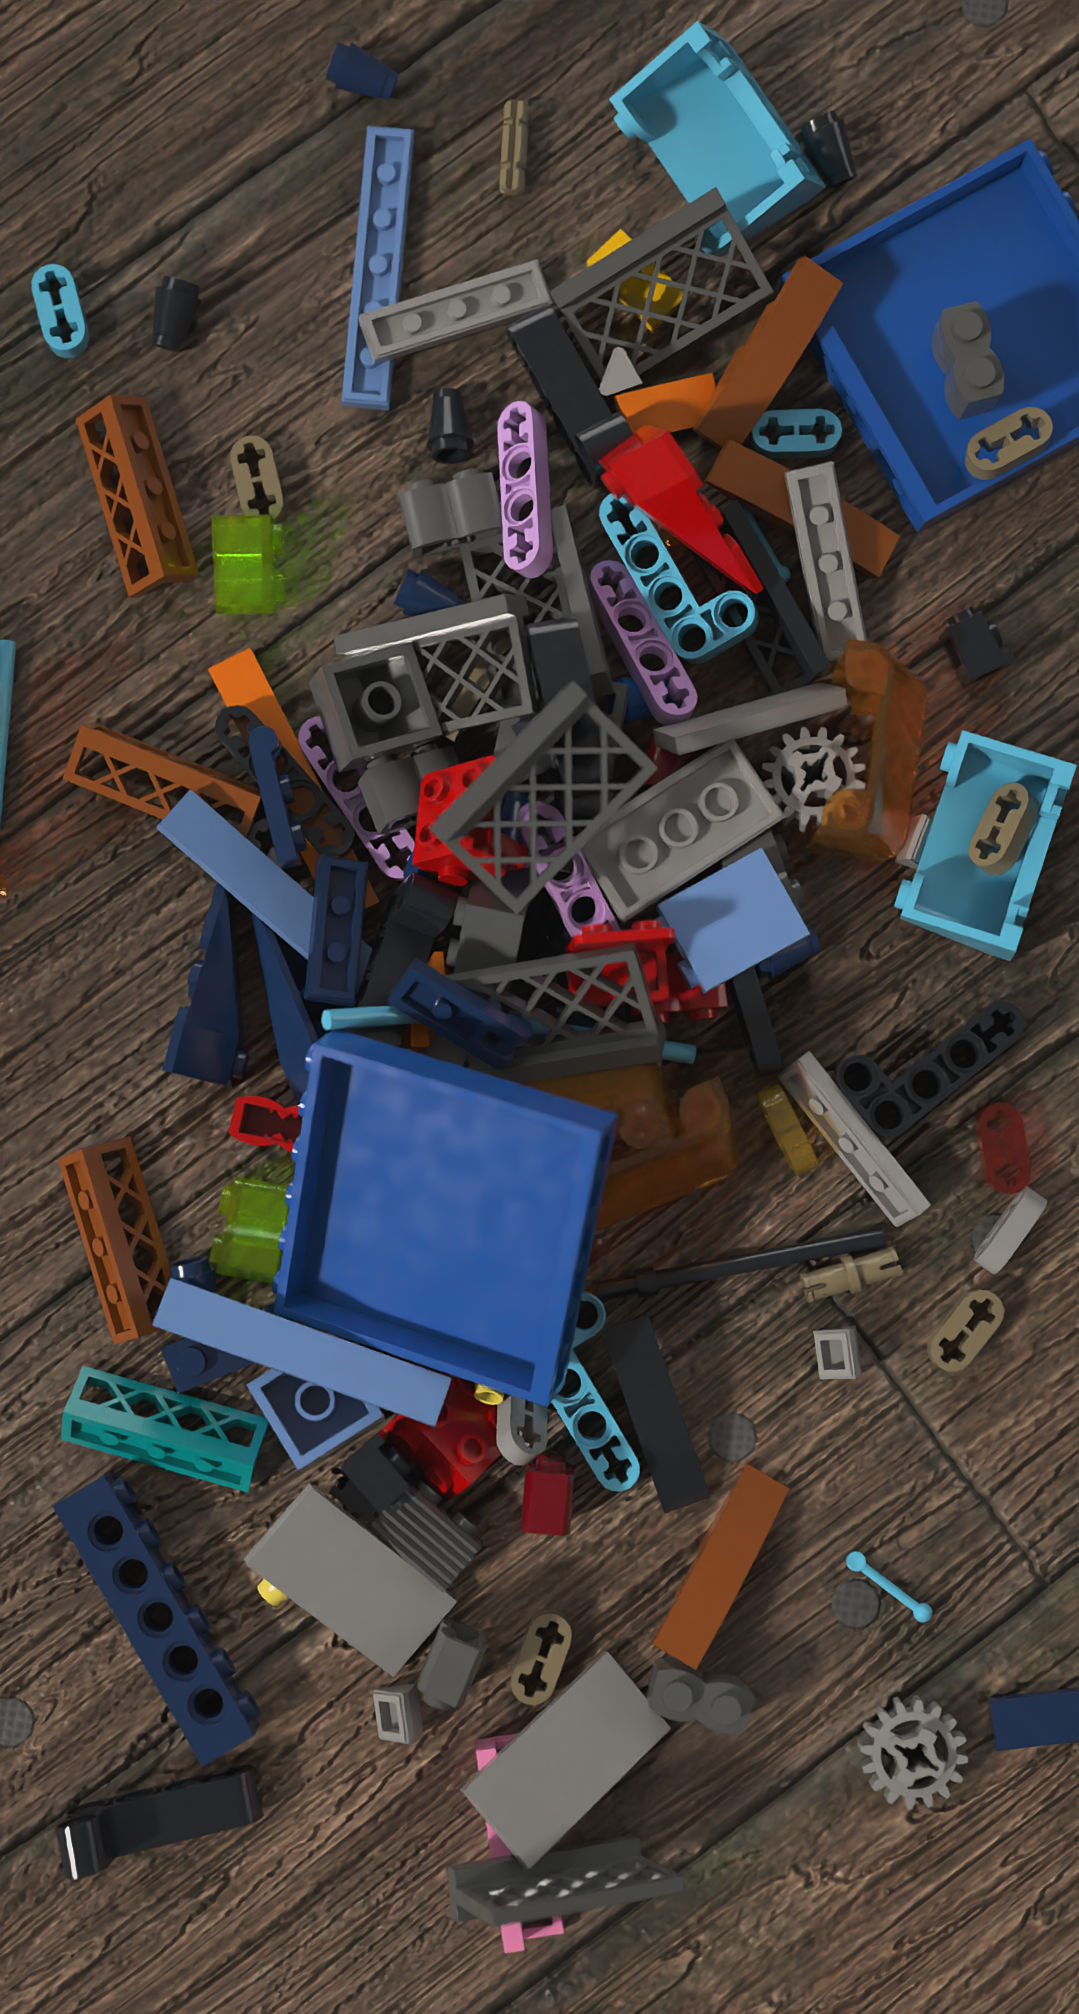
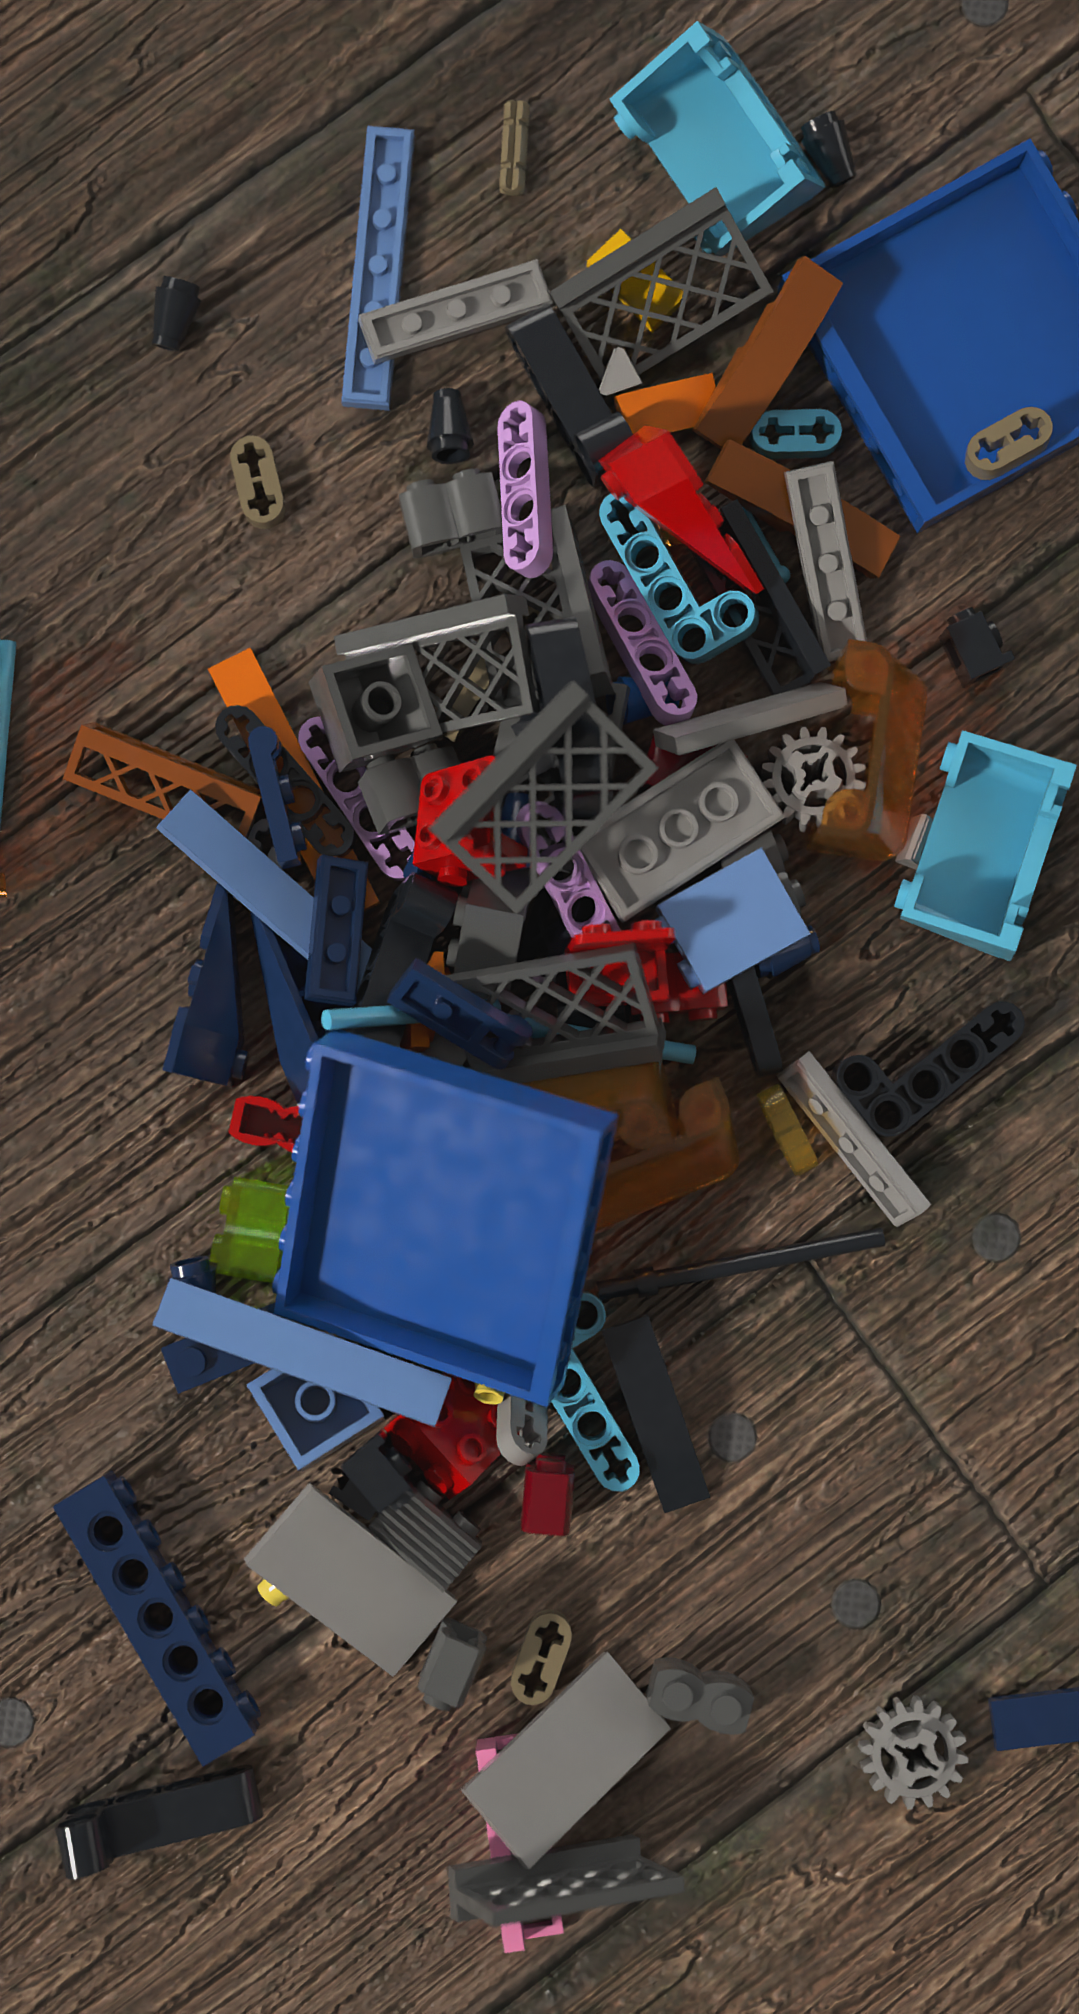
medium azure beam [31,264,89,358] -> none
dark orange fence [58,1136,172,1345] -> none
teal fence [61,1366,269,1493] -> none
dark orange fence [76,395,200,597] -> none
clear neon green brick [212,514,286,614] -> none
dark blue cone [326,42,399,101] -> none
light grey slope [373,1683,423,1744] -> none
dark blue cone [393,569,468,616] -> none
dark orange slope [652,1463,789,1670] -> none
dark tan pin [800,1246,902,1303] -> none
light grey slope [813,1325,862,1379] -> none
medium azure hinge [846,1551,933,1623] -> none
dark tan beam [927,1289,1004,1372] -> none
dark grey brick [931,301,1004,420] -> none
dark tan beam [969,783,1039,876] -> none
light grey beam [973,1186,1048,1275] -> none
clear red beam [975,1103,1031,1194] -> none

